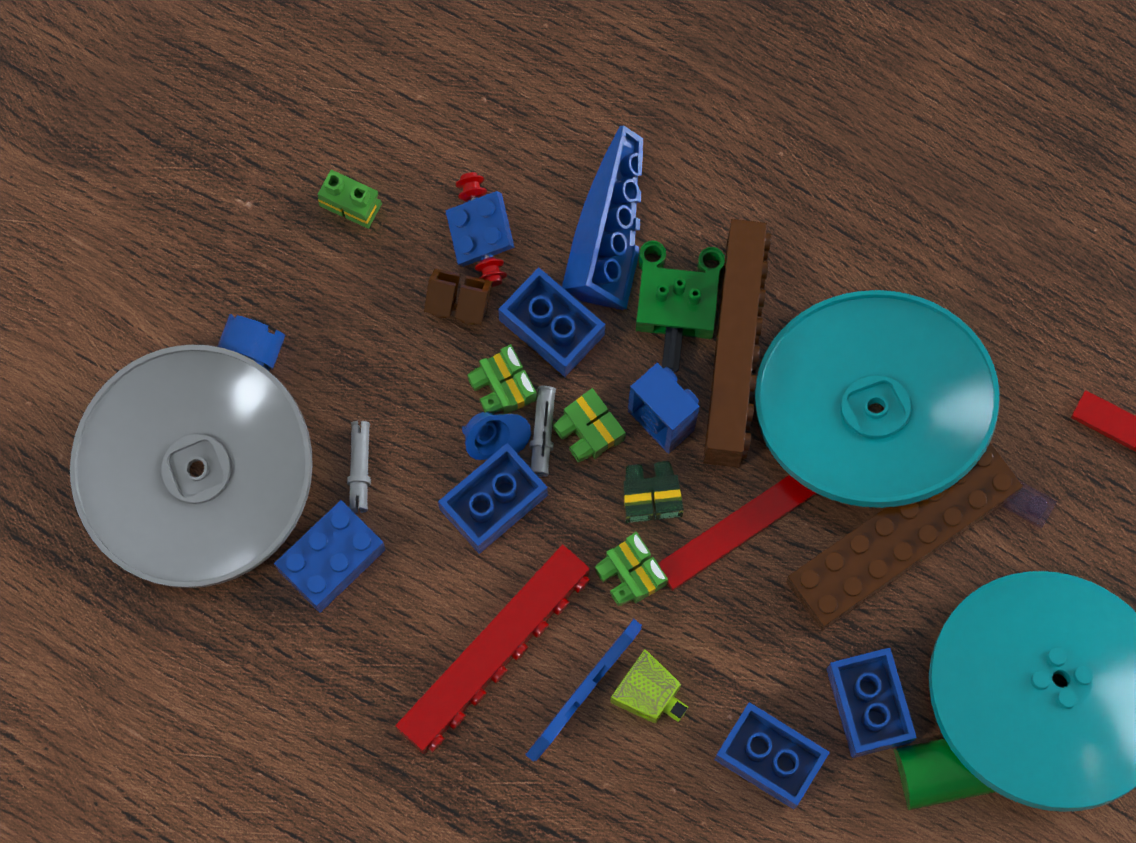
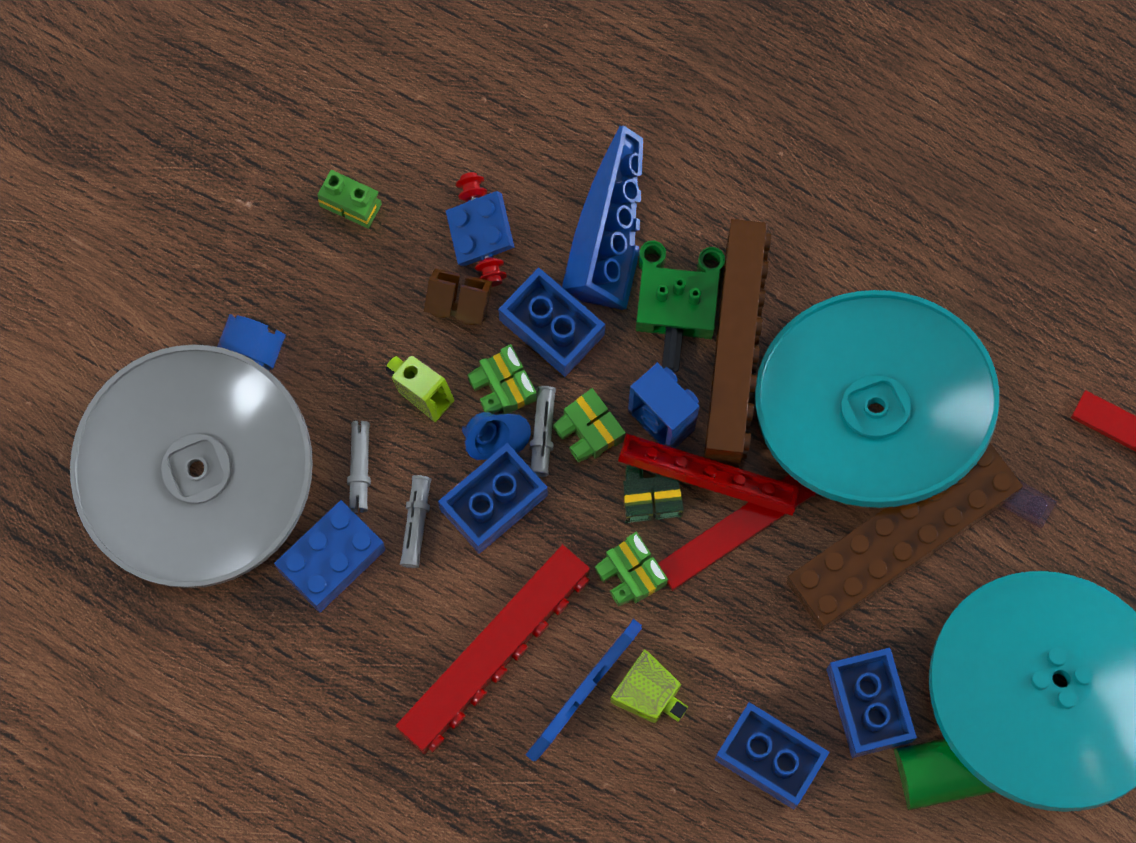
none -> lime torso [386,356,455,422]
none -> light grey pin [400,475,432,568]
none -> red tile [618,433,800,516]

